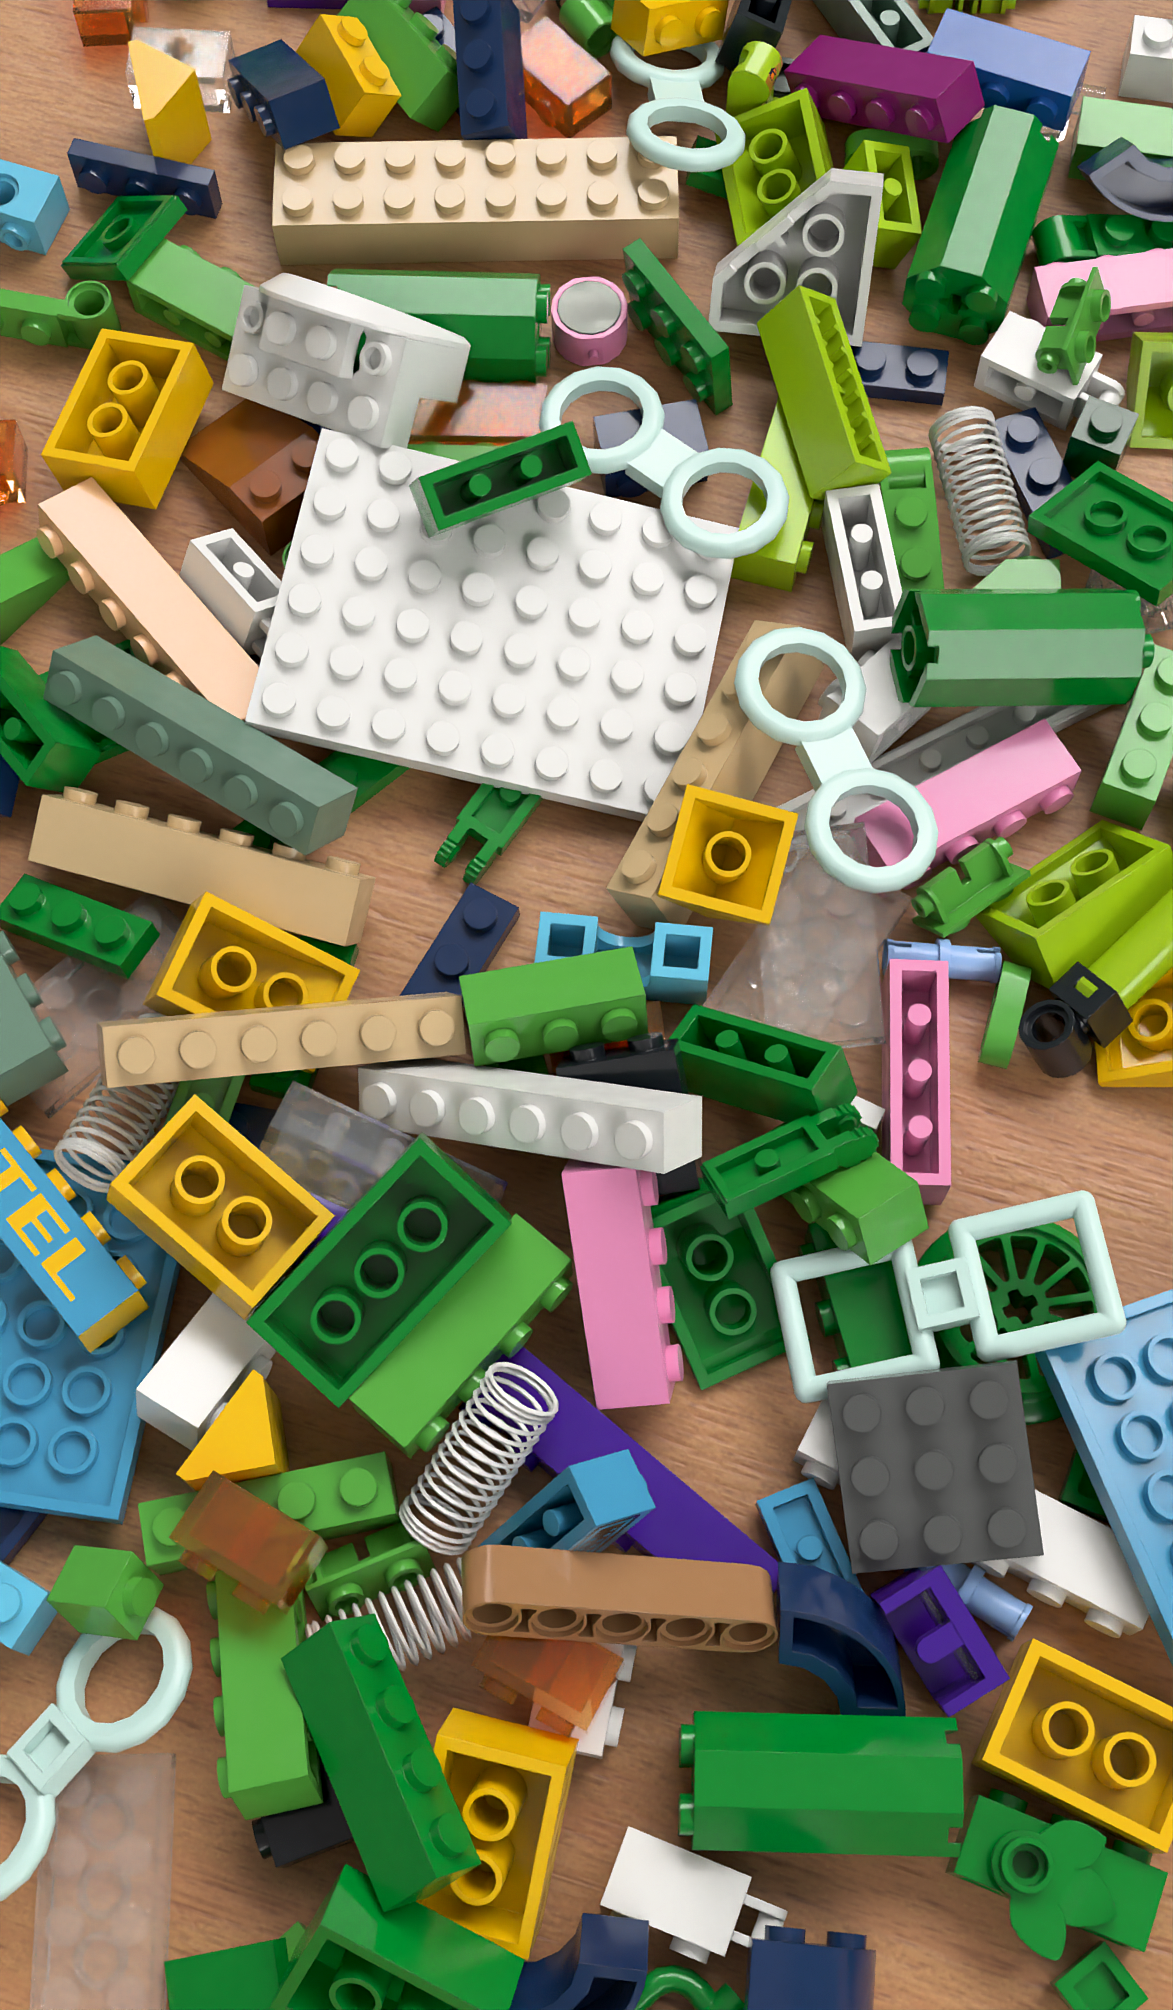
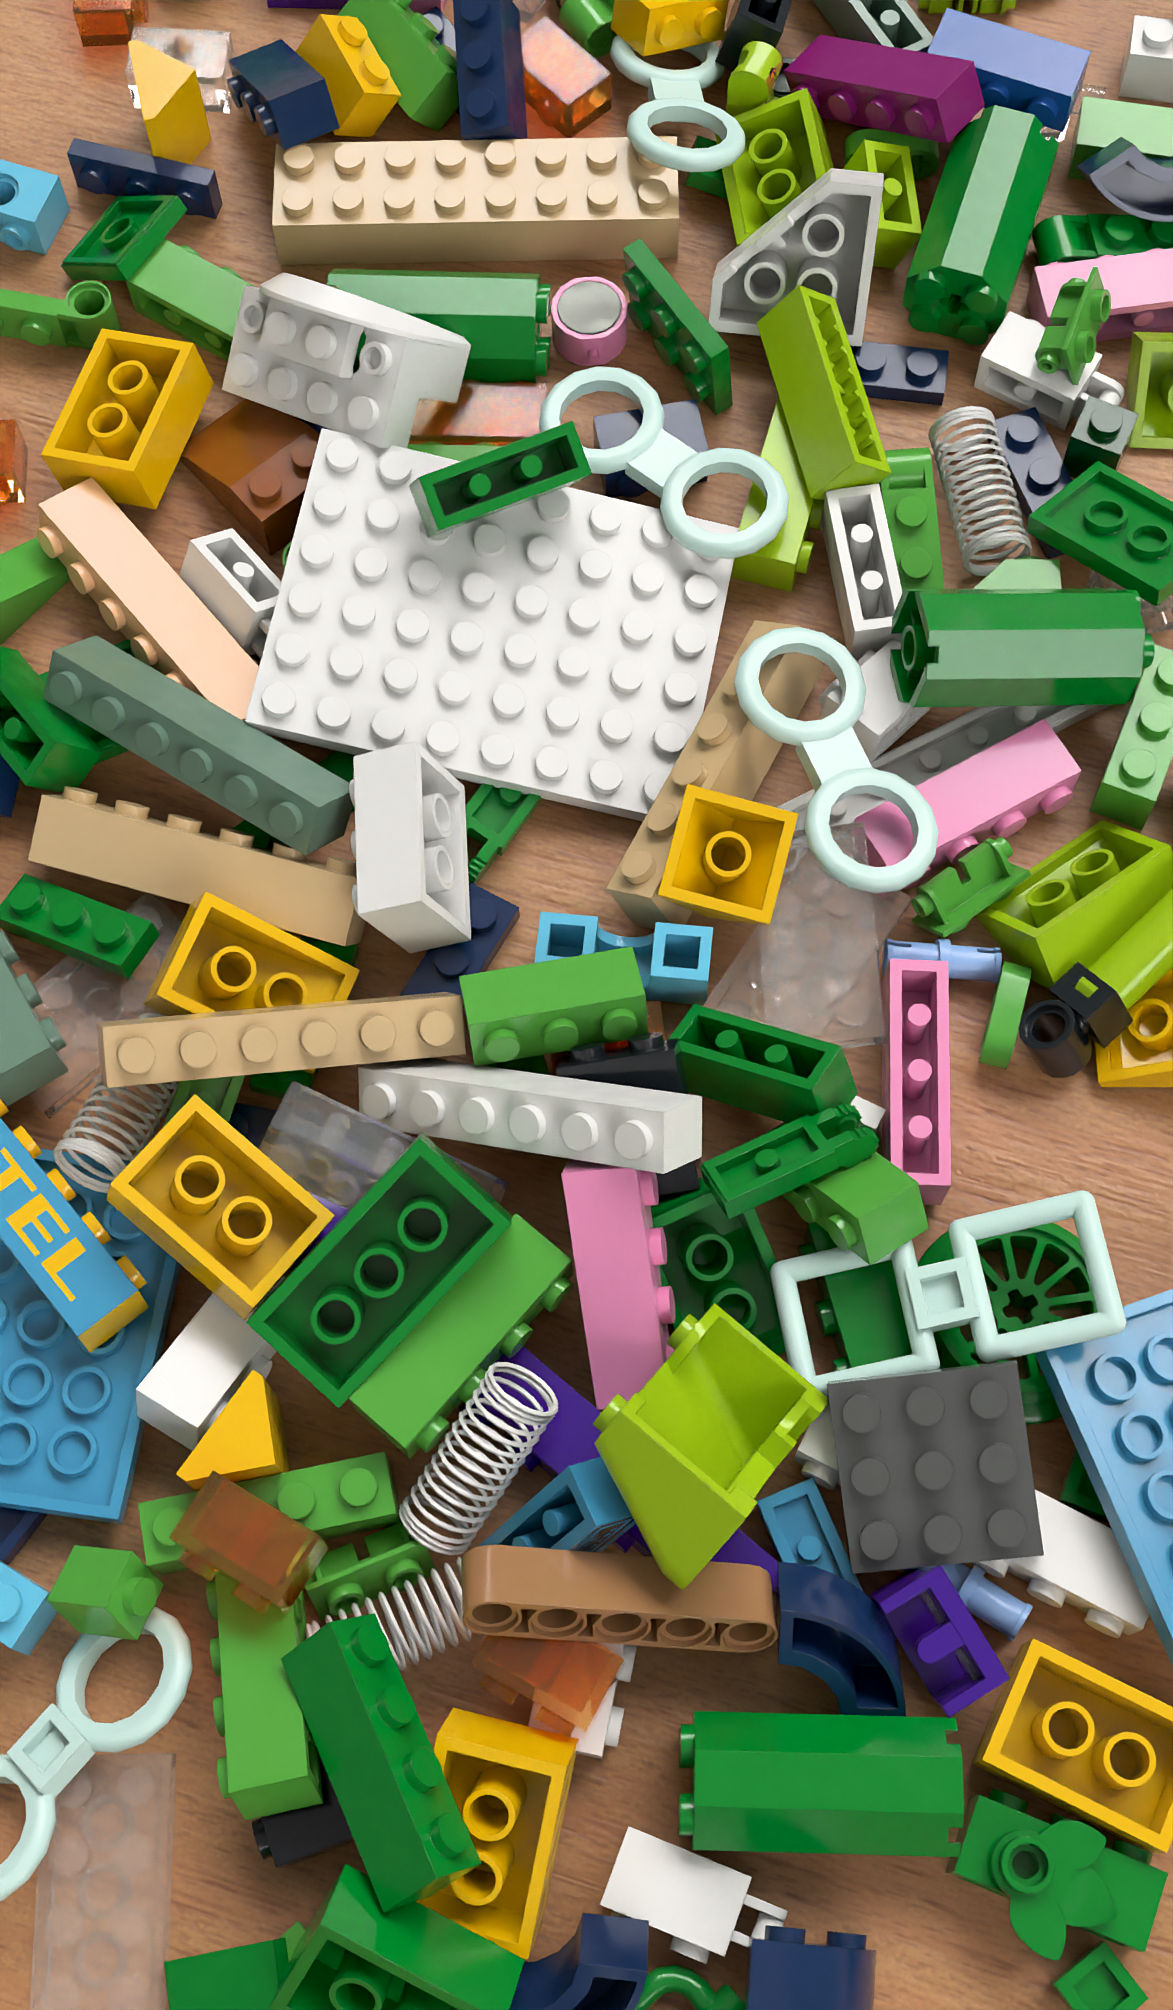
none -> white brick [349,741,471,953]
none -> lime windscreen [592,1303,829,1591]

